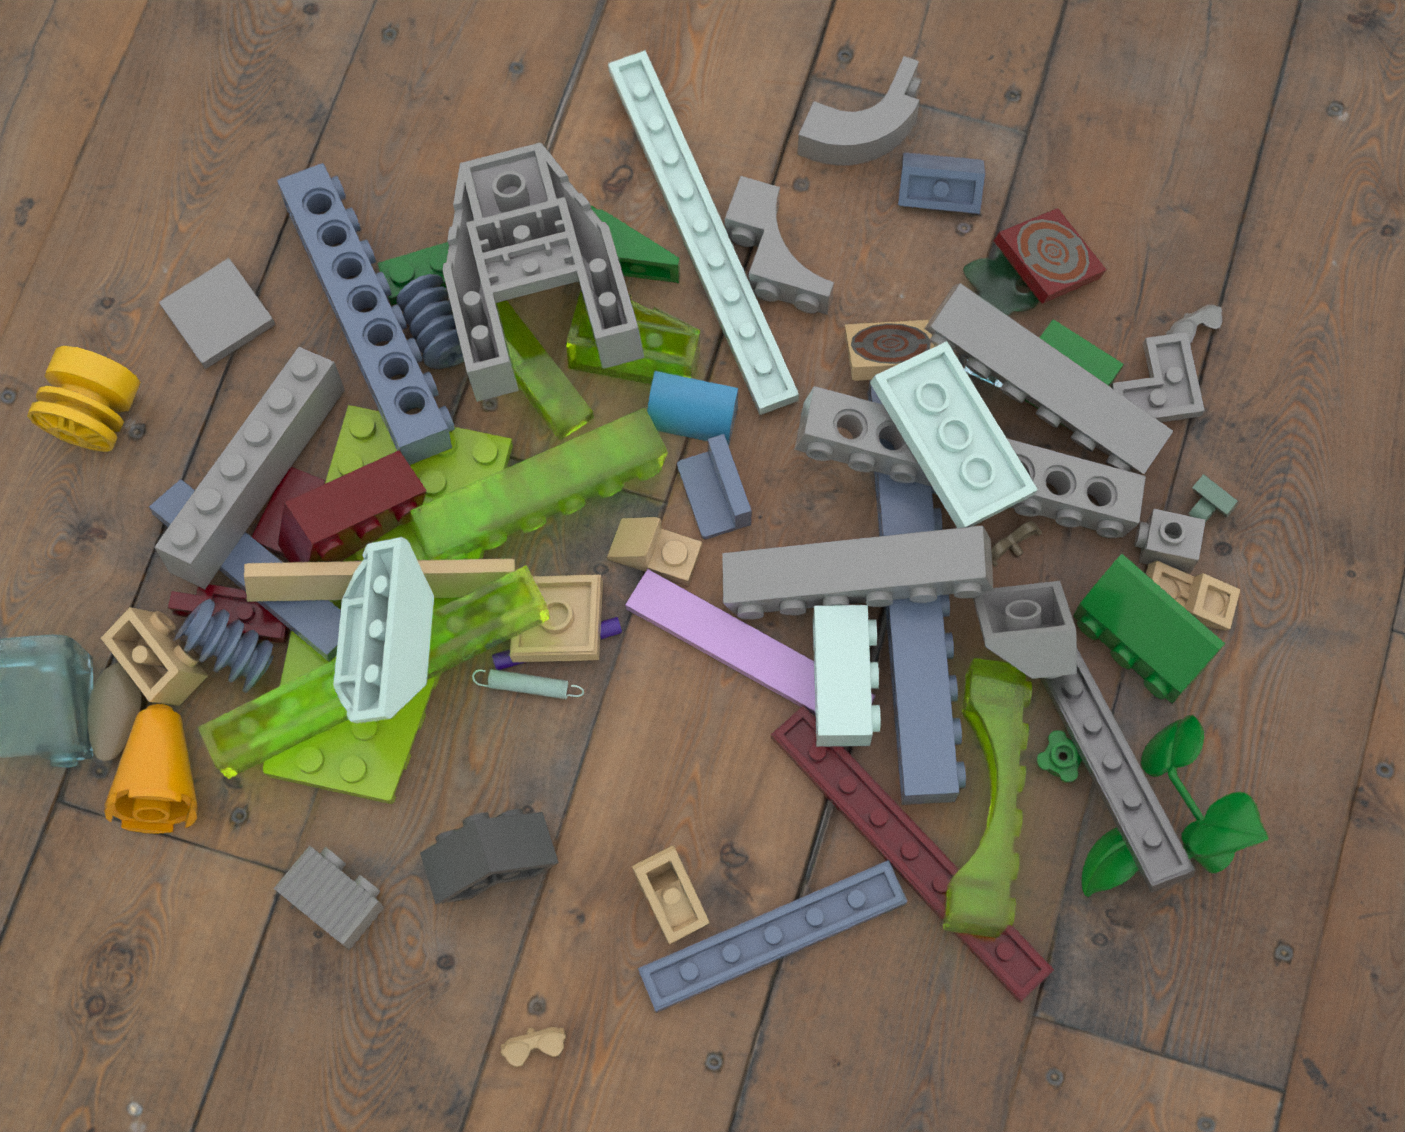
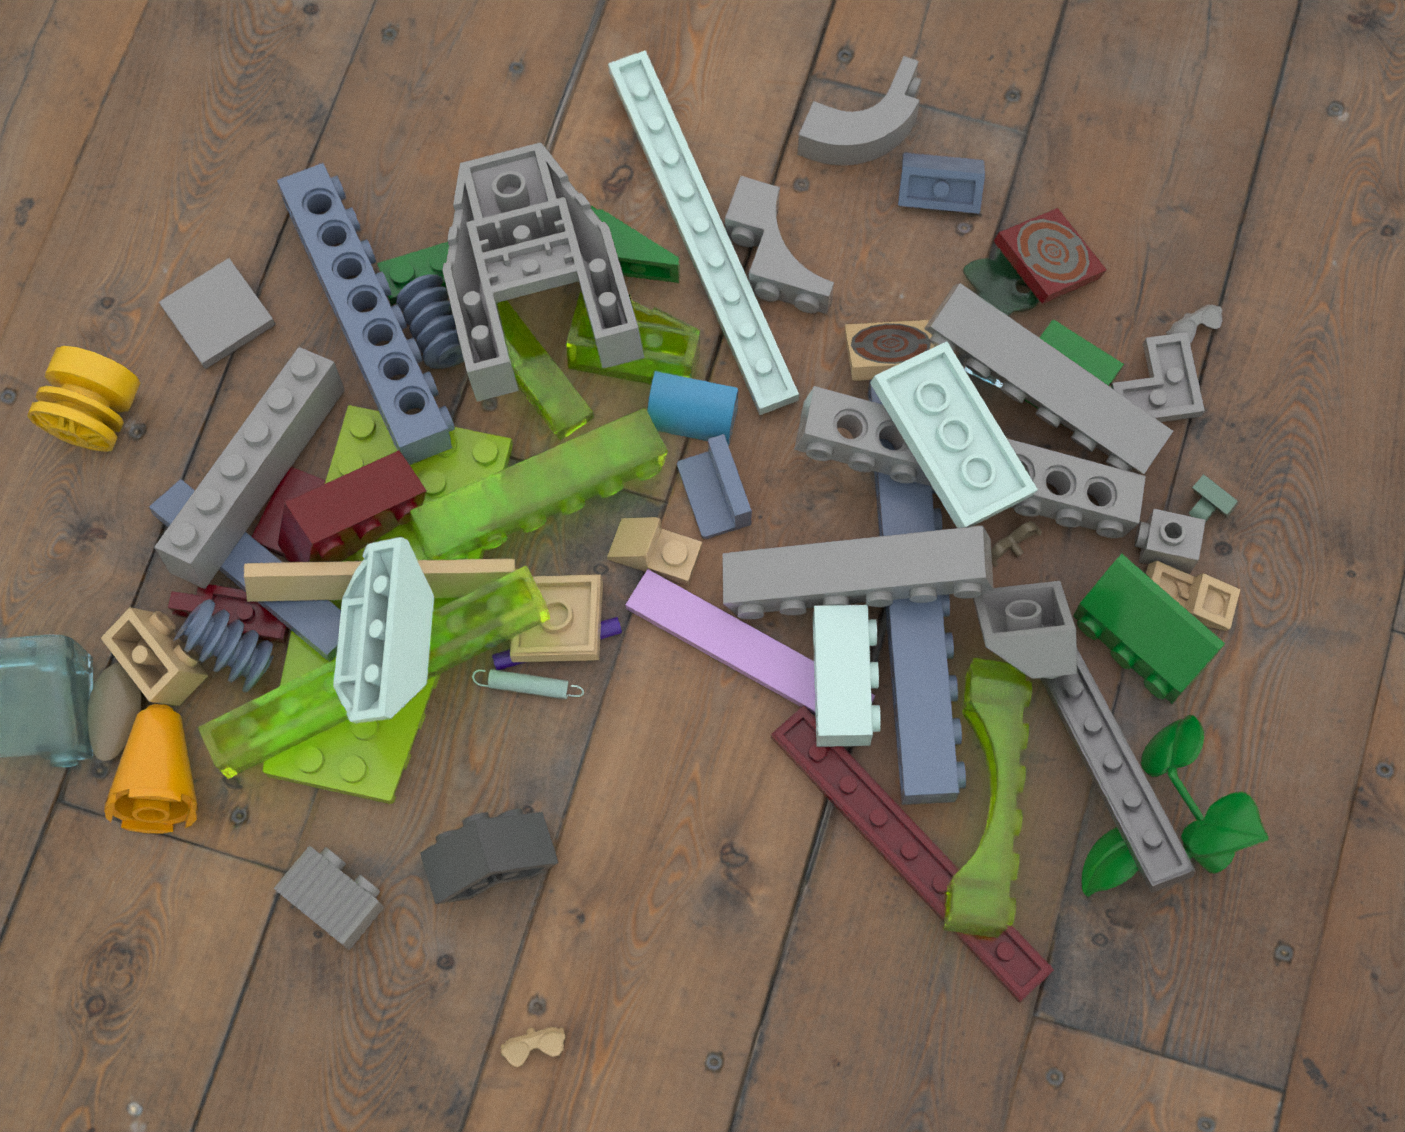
tan slope [632,845,710,944] -> none
sand blue tile [638,860,907,1013] -> none
green plate [1036,730,1083,783] -> none

